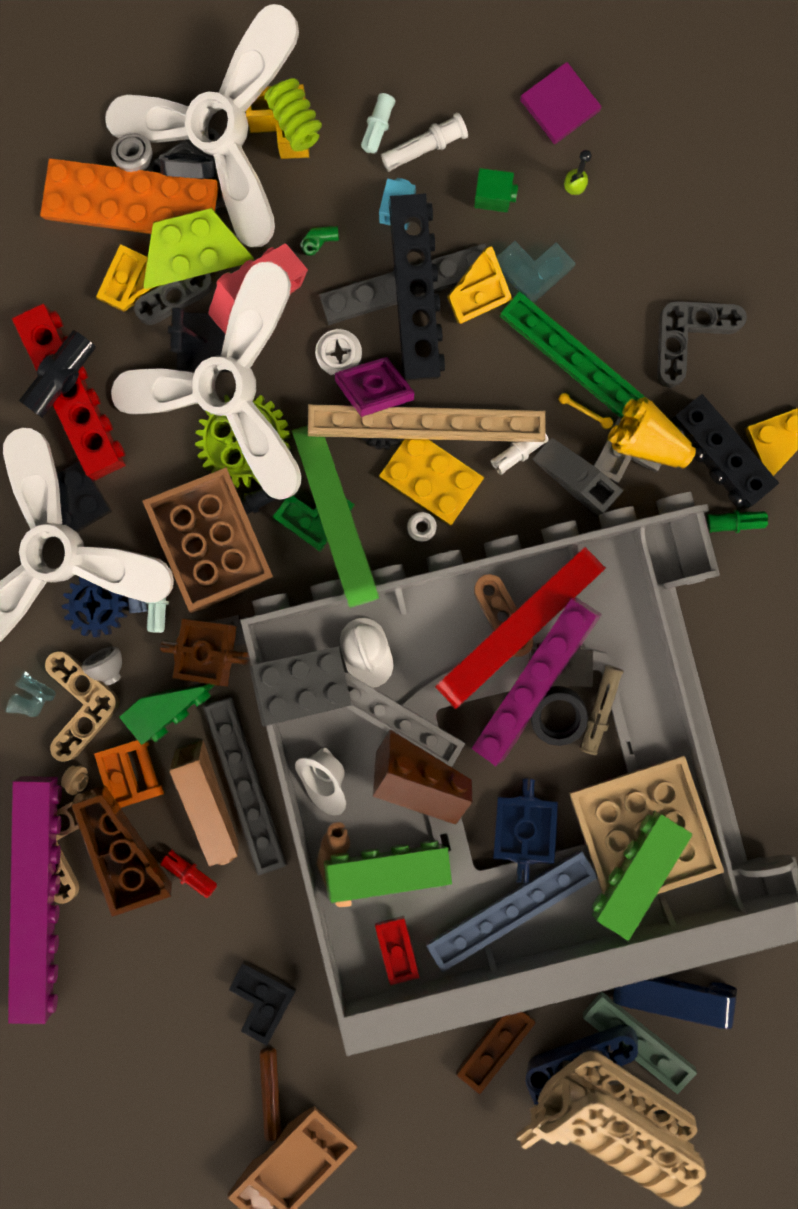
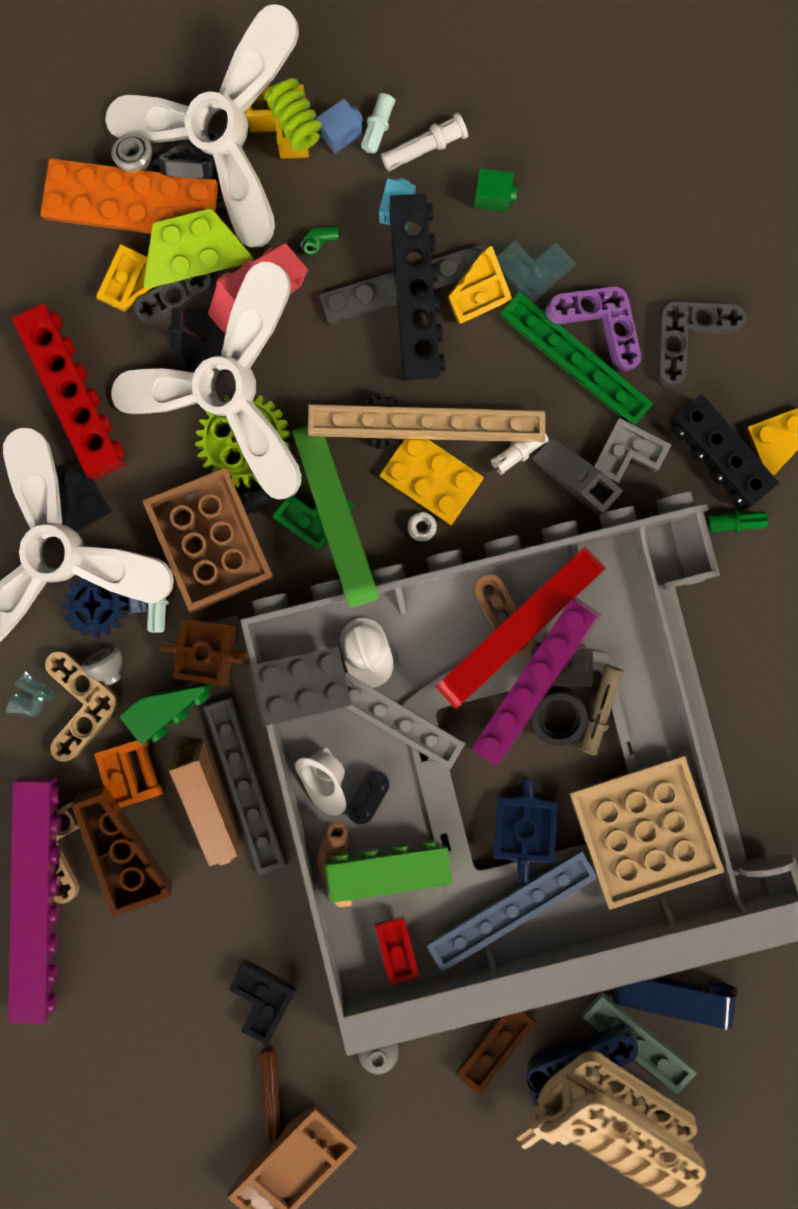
black piece [19,329,96,418] -> none
tan plate [61,766,89,795] -> none
red axle [160,850,217,898] -> none
white gear [315,329,362,375] -> none
magenta tile [335,357,415,417] -> none
reddish brown wedge [373,729,472,824] -> none
magenta tile [520,62,602,145] -> none
yellow hinge [559,393,613,429] -> none
lime hinge [564,150,592,195] -> none
bright green brick [592,811,693,941] -> none
yellow cone [607,397,696,469] -> none
none -> medium blue brick [316,98,363,154]
none -> black beam [347,770,390,825]
none -> light grey brick [357,1043,399,1074]
none -> medium lavender beam [546,287,641,372]

